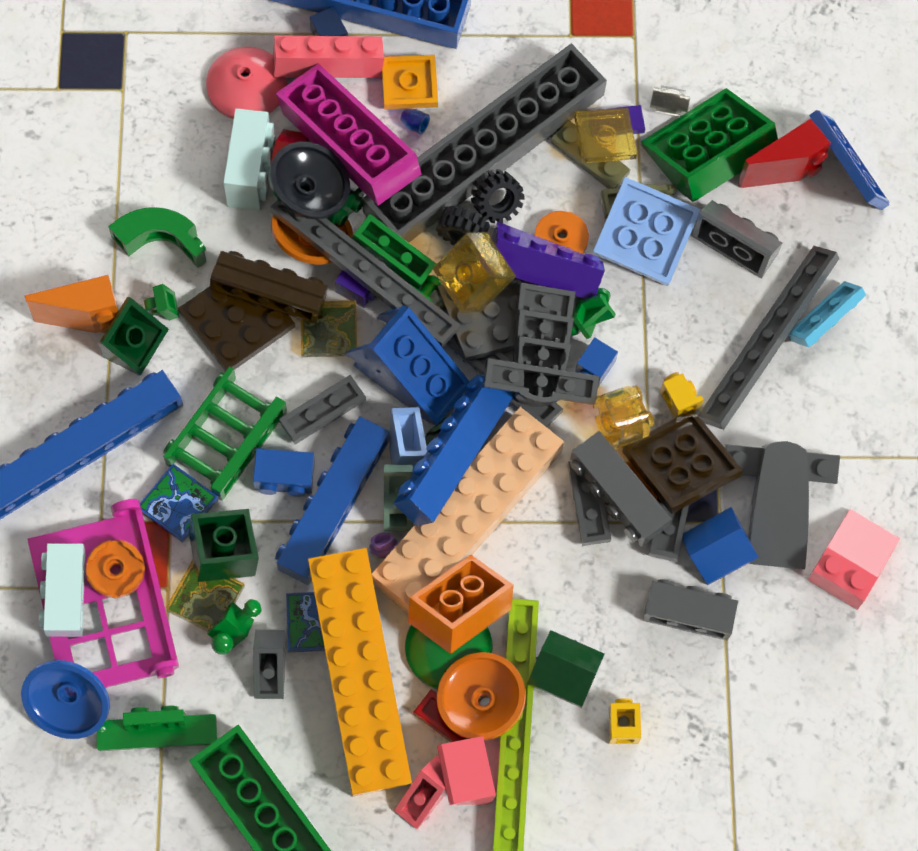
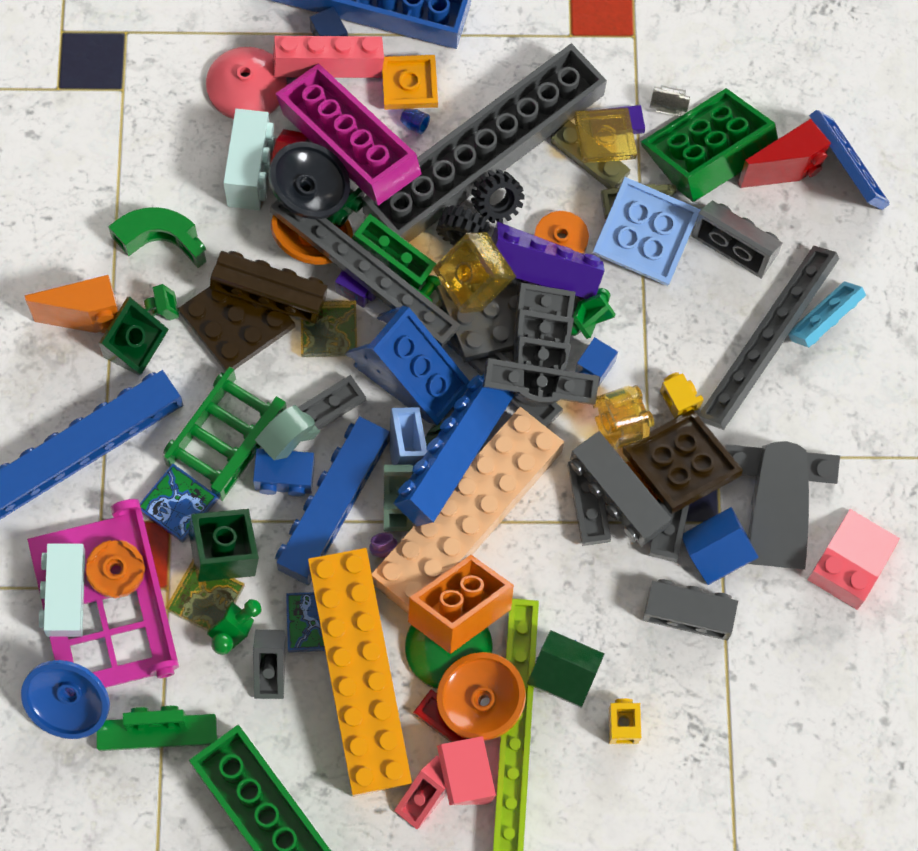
none -> sand green brick [255,405,320,460]

